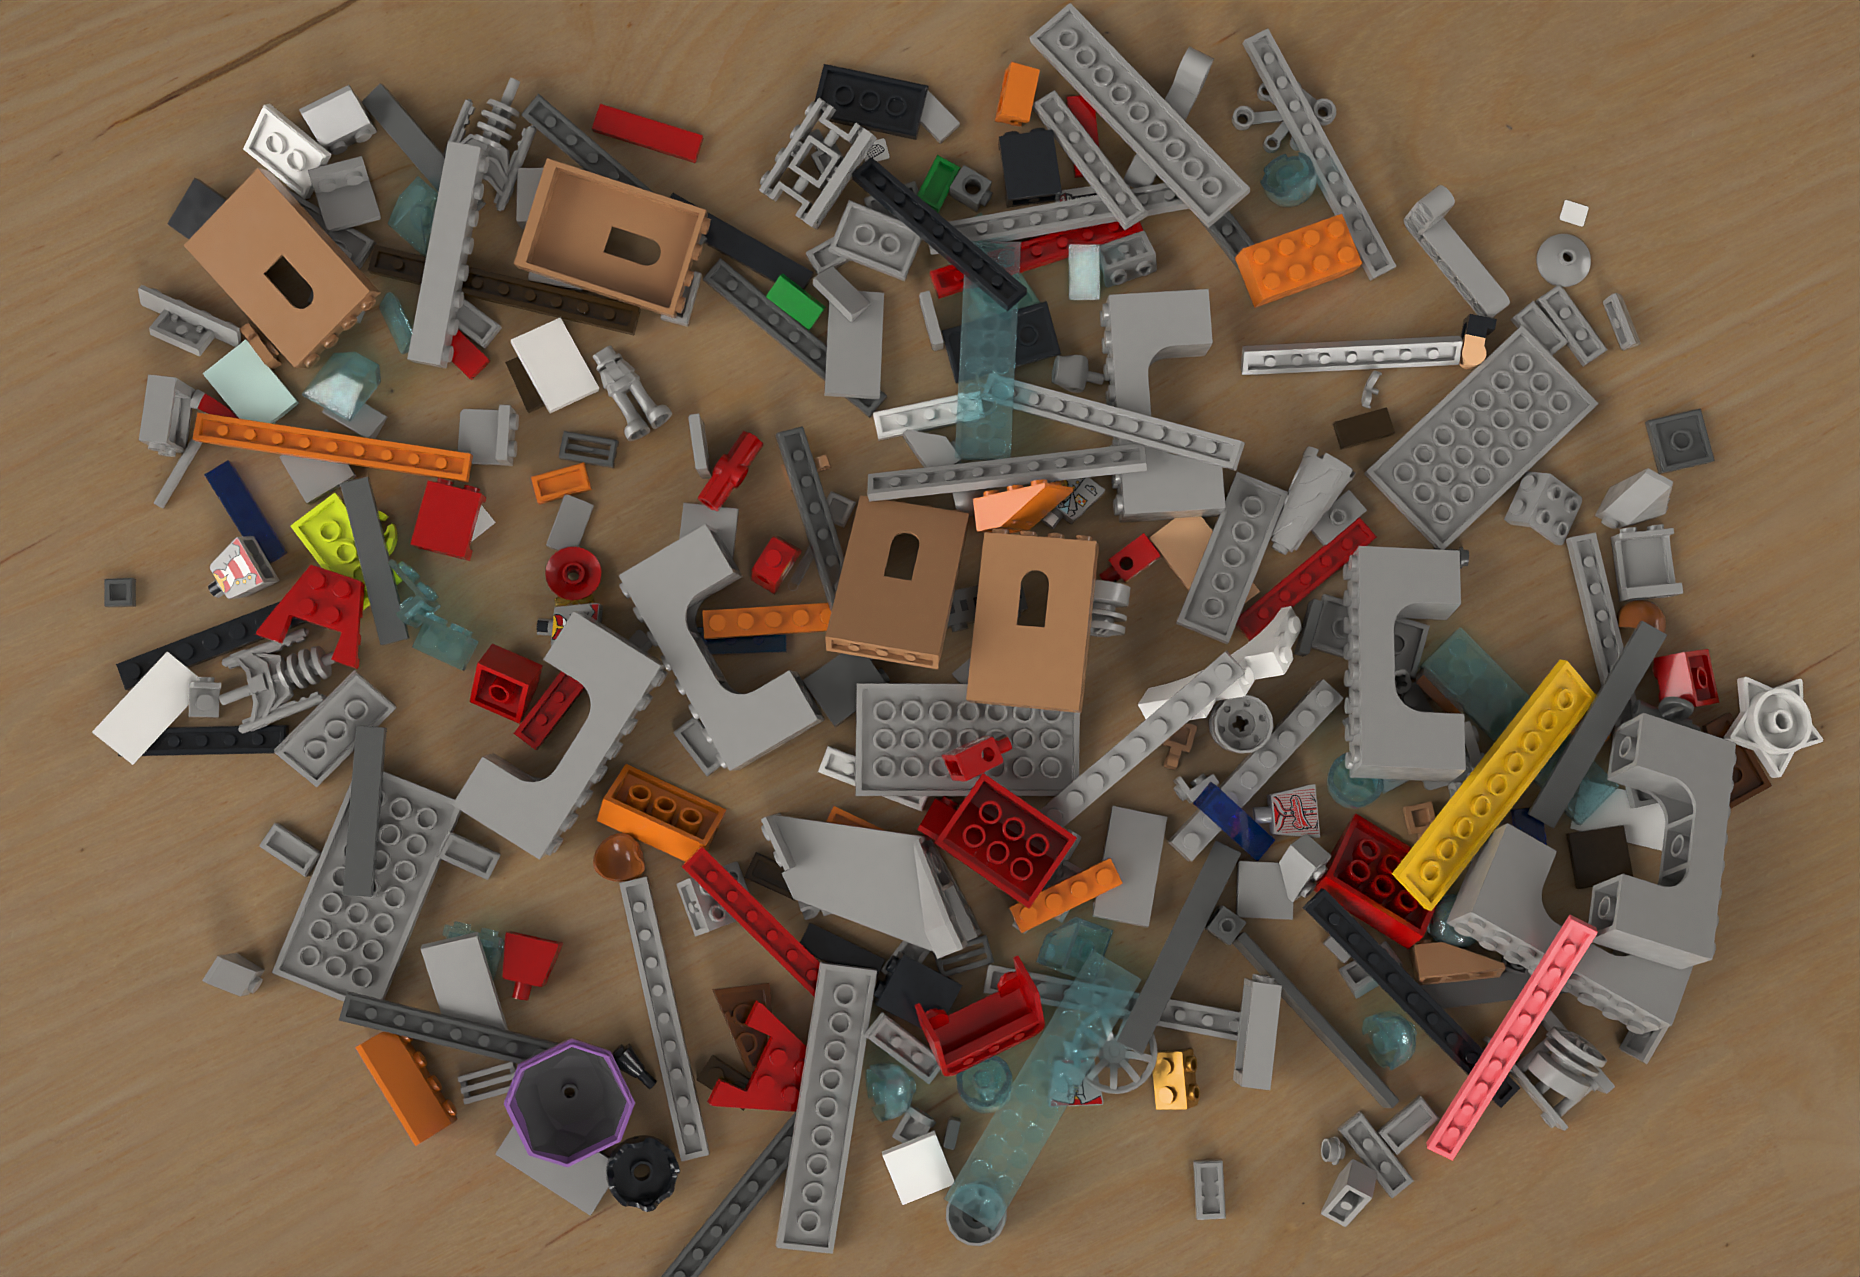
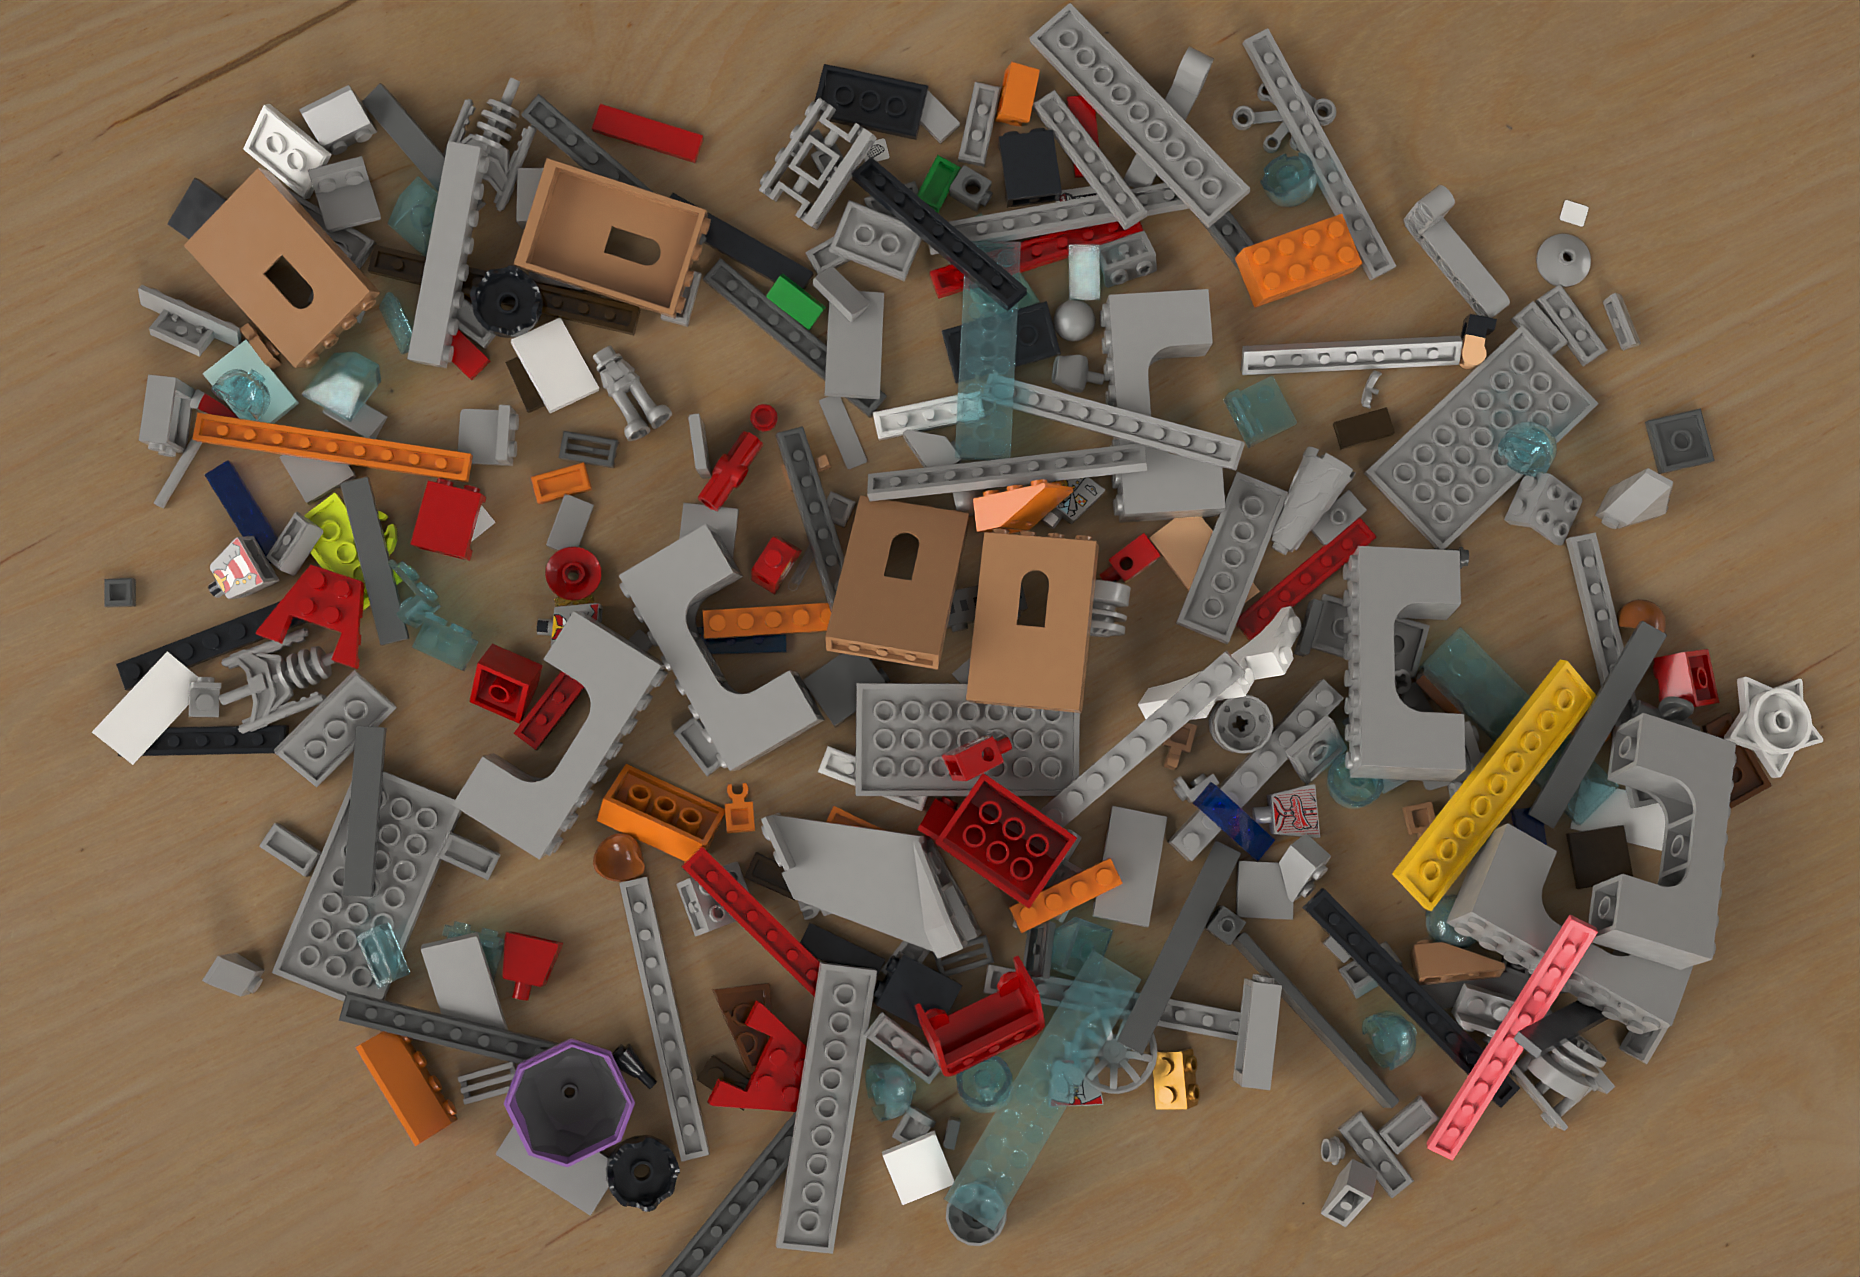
light grey tile [919,290,944,351] -> none
light grey plate [1193,1159,1226,1220] -> none
red slope [1313,813,1438,949] -> none
light grey panel [1611,524,1683,602] -> none
none -> clear light blue cylinder [211,369,271,421]
none -> light grey slope [266,511,323,576]
none -> clear light blue slope [356,923,410,989]
none -> black plate [470,265,543,338]
none -> orange plate [725,783,755,834]
none -> red plate [750,404,778,432]
none -> light grey sticker [819,396,867,469]
none -> light grey tile [958,82,1001,167]
none -> dark grey tile [1023,921,1056,979]
none -> light grey hair [1053,300,1096,341]
none -> clear light blue bracket [1224,376,1297,448]
none -> light grey tile [1285,715,1348,785]
none -> light grey bracket [1451,983,1516,1038]
none -> clear light blue cylinder [1498,421,1557,476]
none -> black tile [1513,1000,1609,1058]

